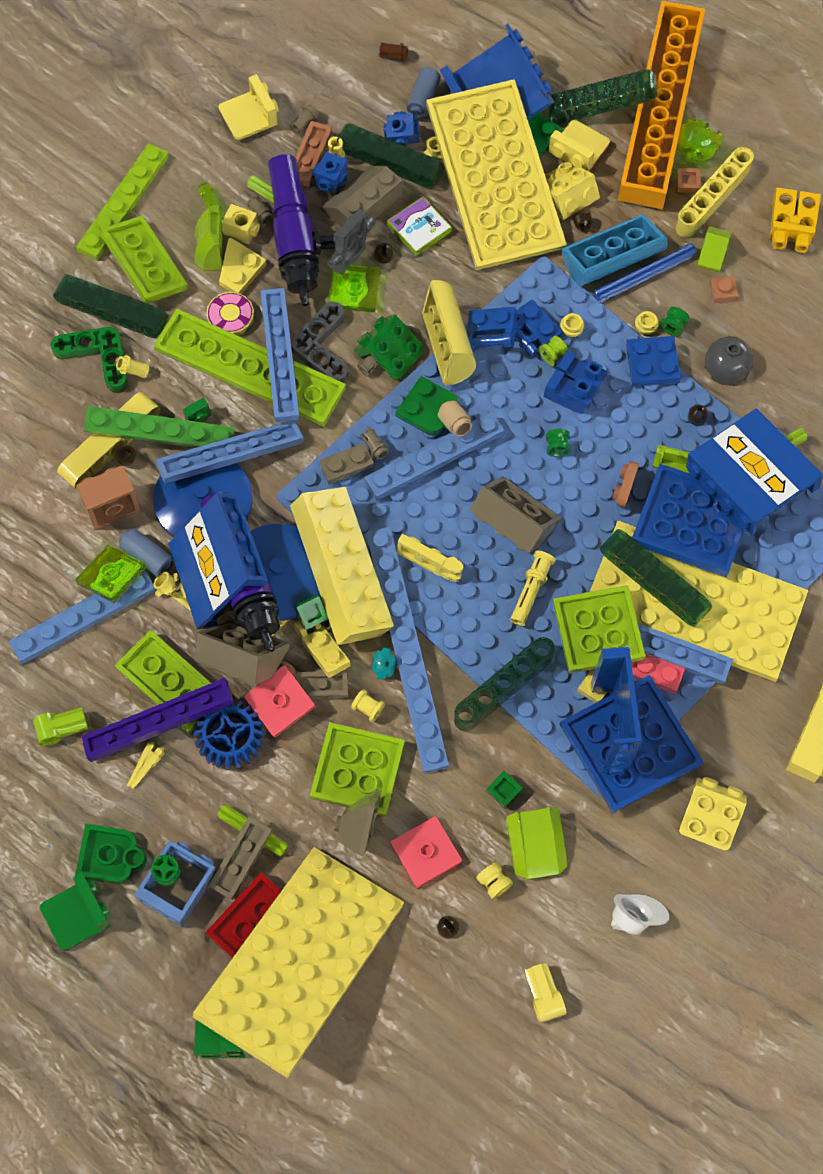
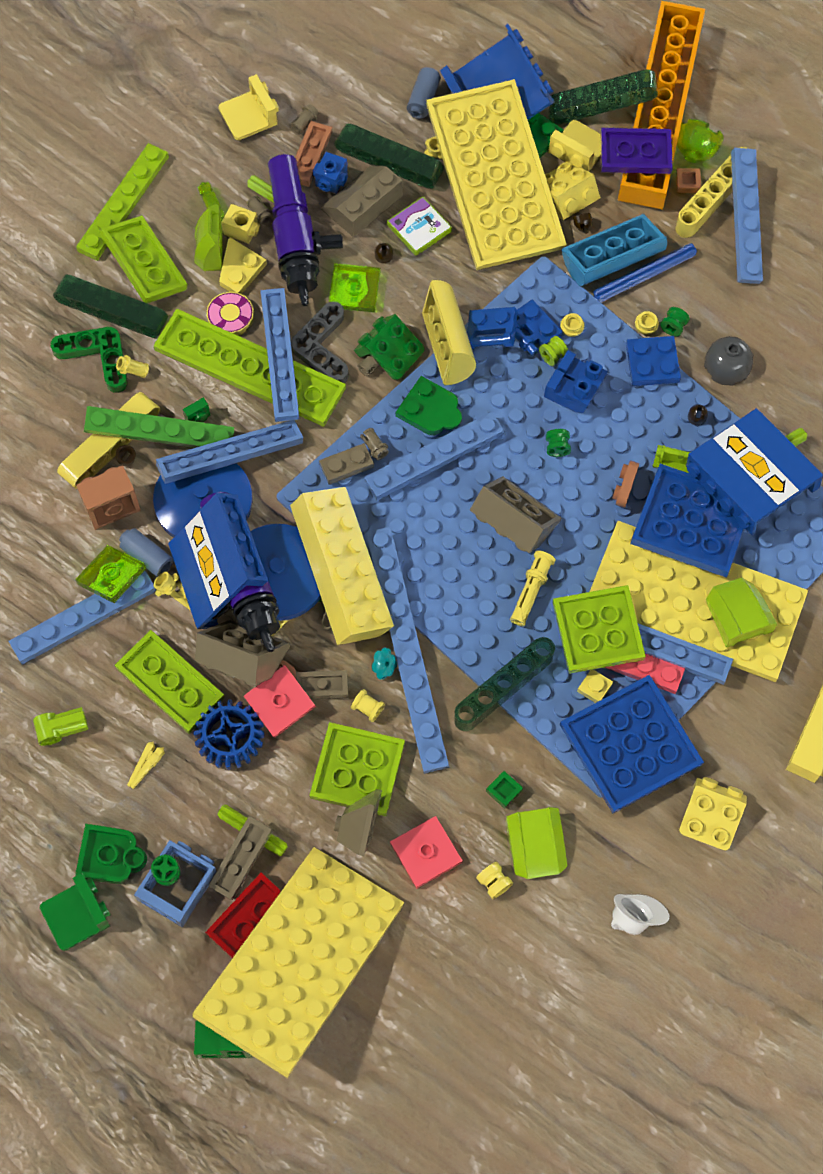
dark purple plate [82,678,234,762] -> none
light yellow hinge [293,621,351,678] -> none
plate [294,595,328,630] -> none
dark grey plate [327,209,375,275] -> none
light yellow pin [328,137,345,158] -> none
reddish brown pin [379,42,408,61] -> none
blue brick [383,111,419,147] -> none
light yellow hinge [397,534,464,582] -> none
dark brown hinge [437,916,459,939] -> none
tan brick [438,401,472,437] -> none
light yellow piece [525,963,566,1023] -> none
blue panel [591,647,642,776] -> none
clear green beam [599,529,712,627] -> none
lime slope [697,226,731,273] -> none
nougat plate [710,276,738,303] -> none
yellow hips [769,188,821,253] -> none
none -> dark purple plate [600,128,672,174]
none -> lime slope [706,577,777,647]
none -> medium blue plate [731,148,763,284]

